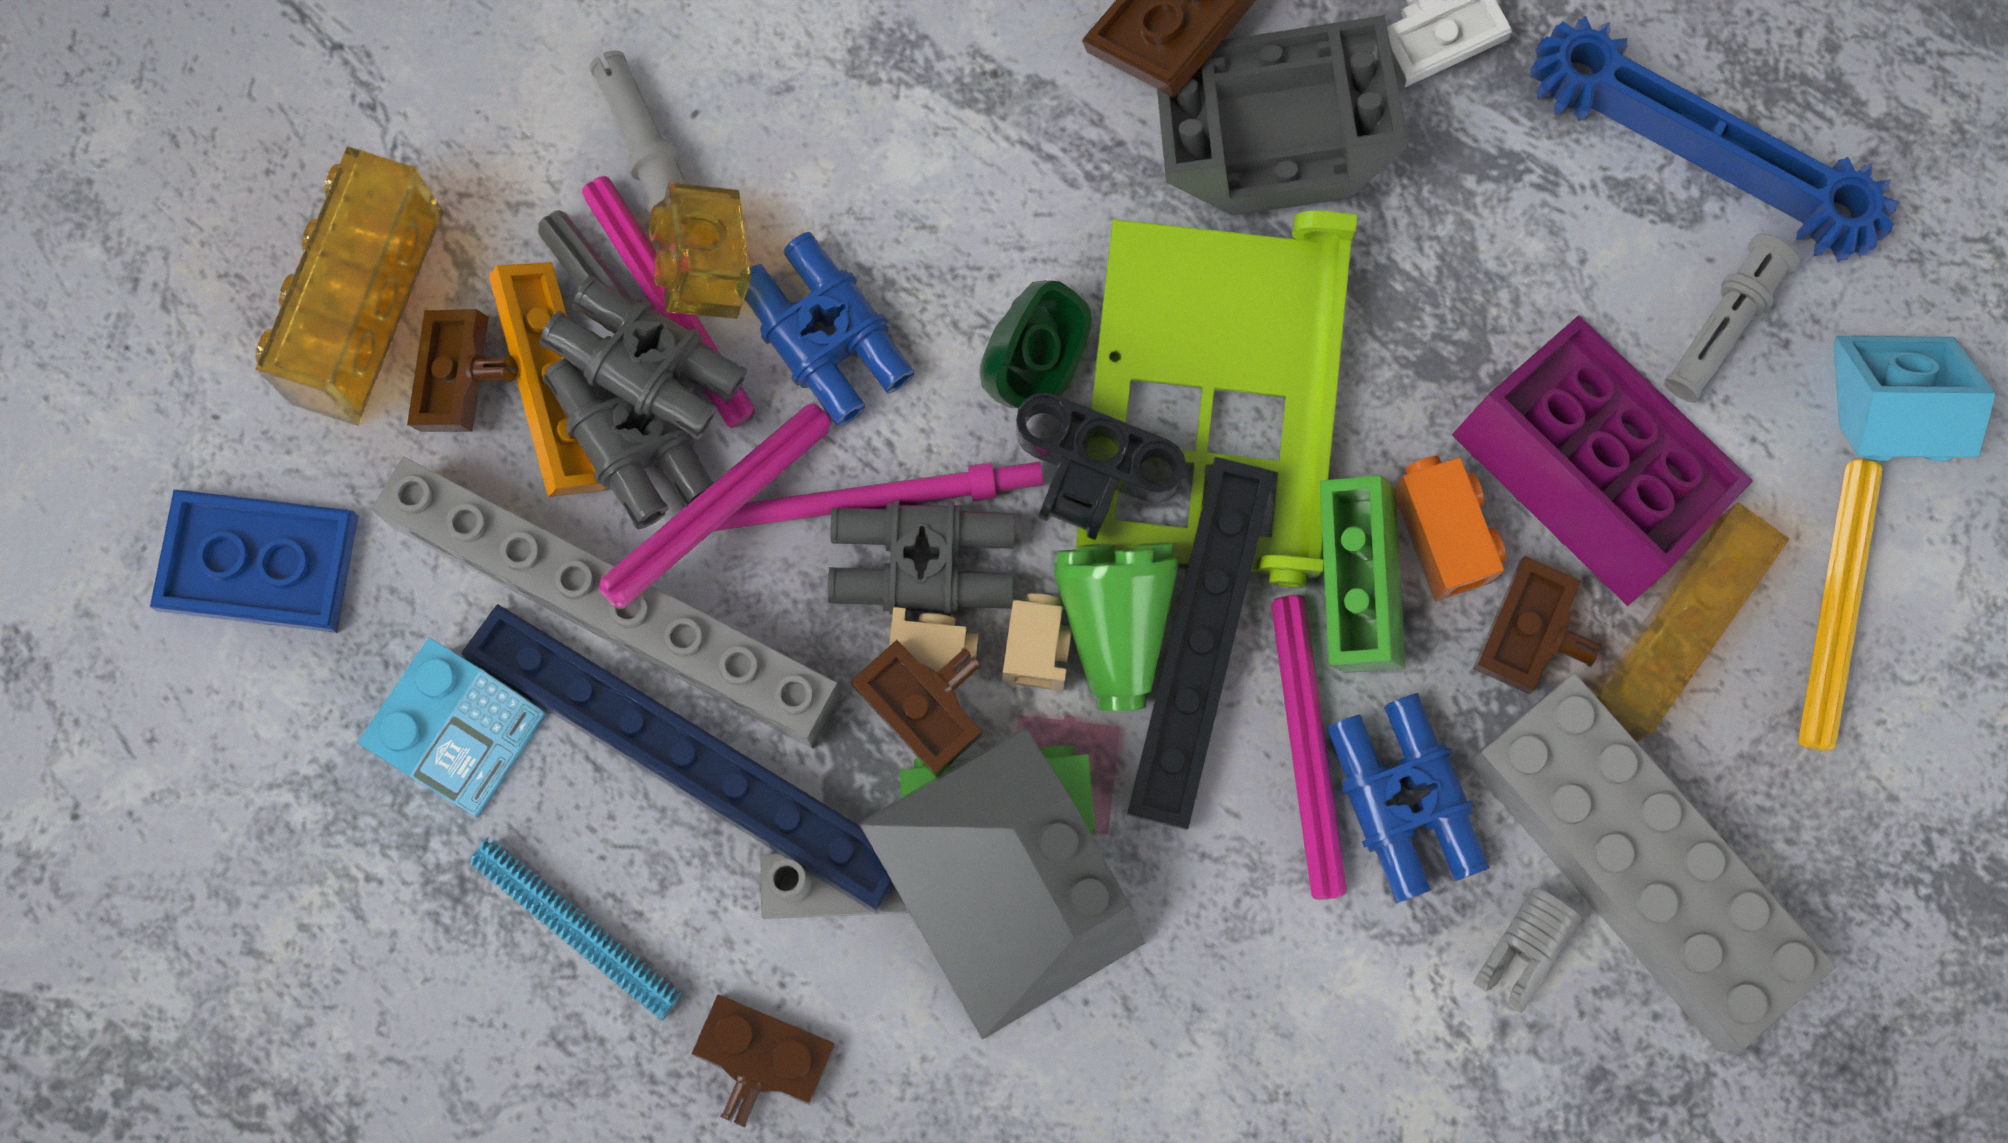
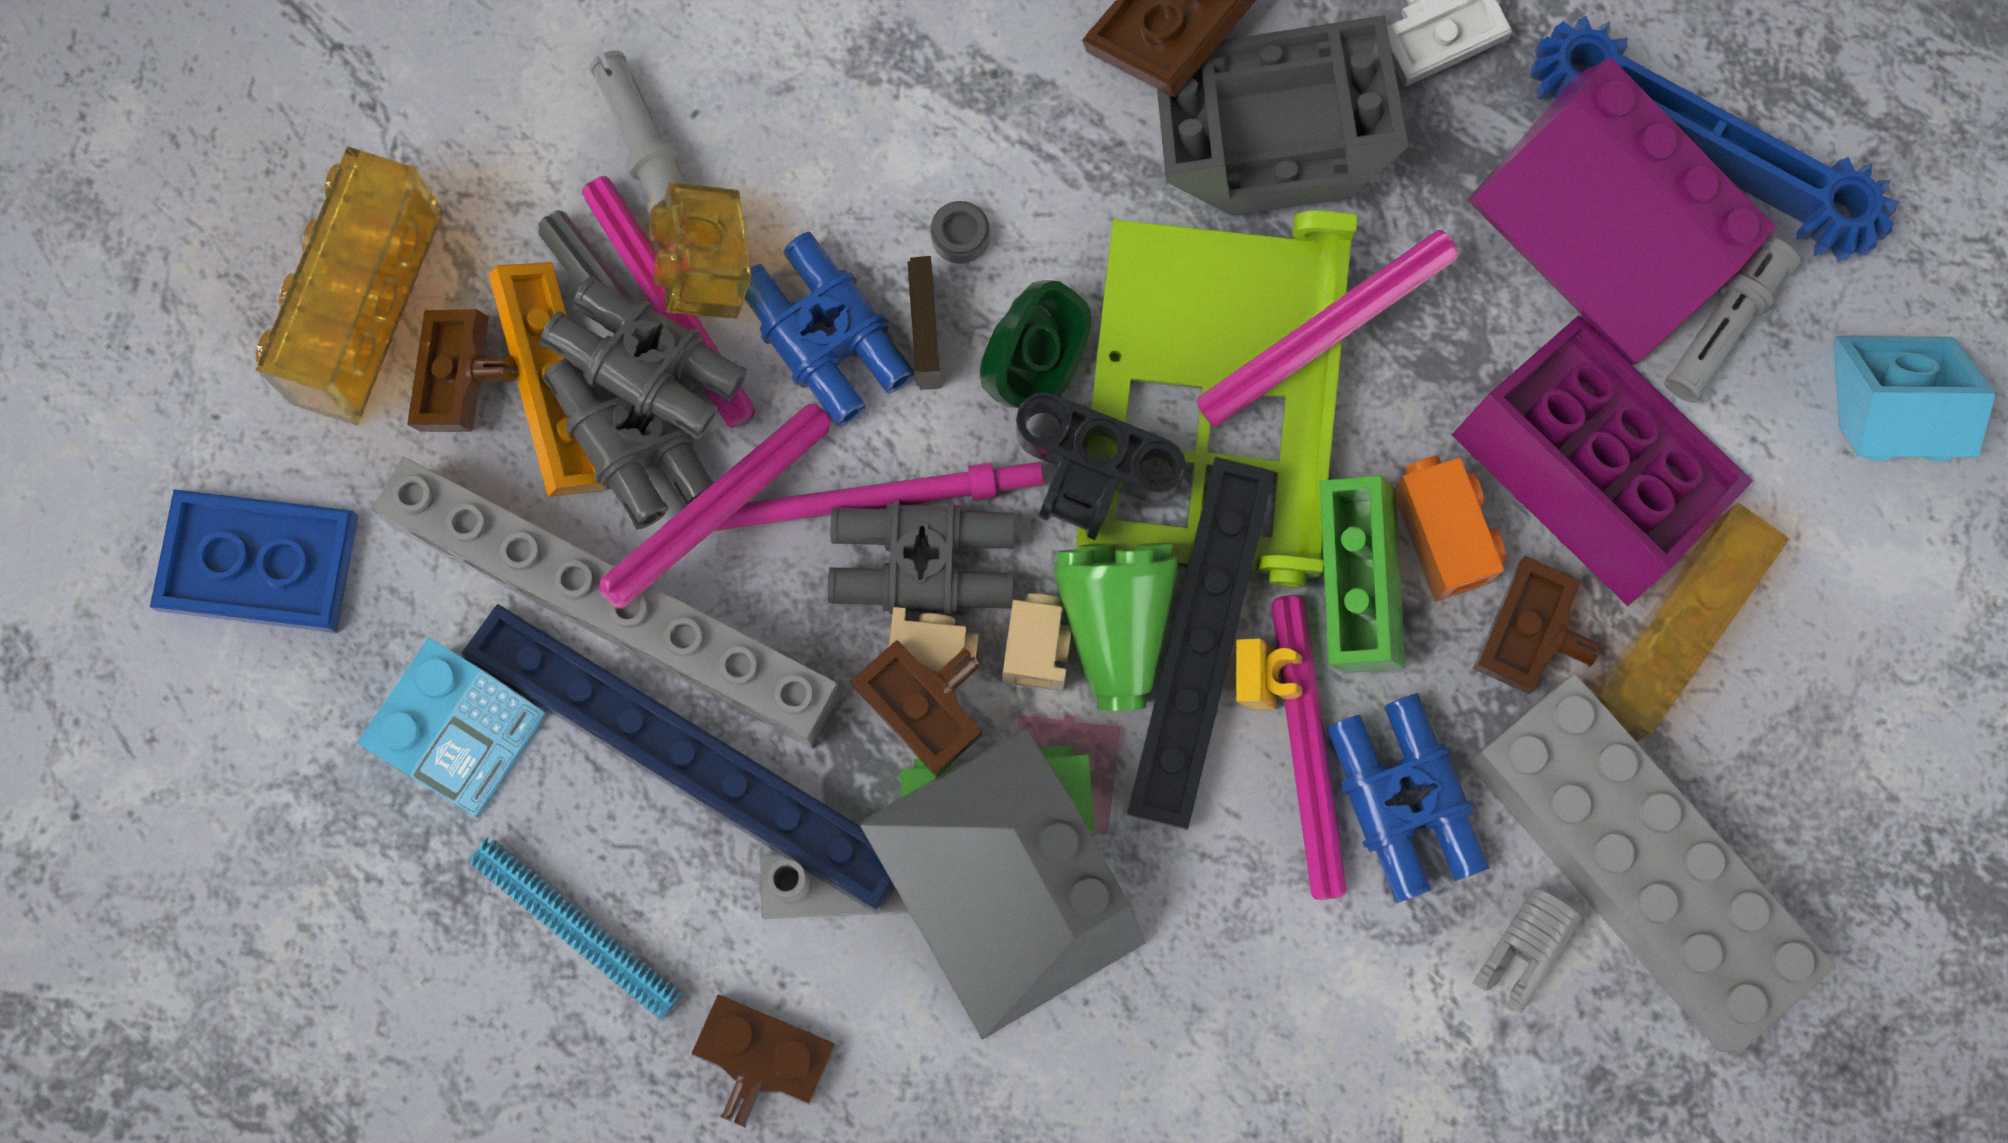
yellow axle [1798,459,1883,752] -> none
none -> dark brown tile [907,256,941,390]
none -> dark grey tile [931,201,989,264]
none -> dark pink axle [1197,230,1458,426]
none -> yellow tile [1236,639,1302,711]
none -> magenta slope [1467,57,1776,365]

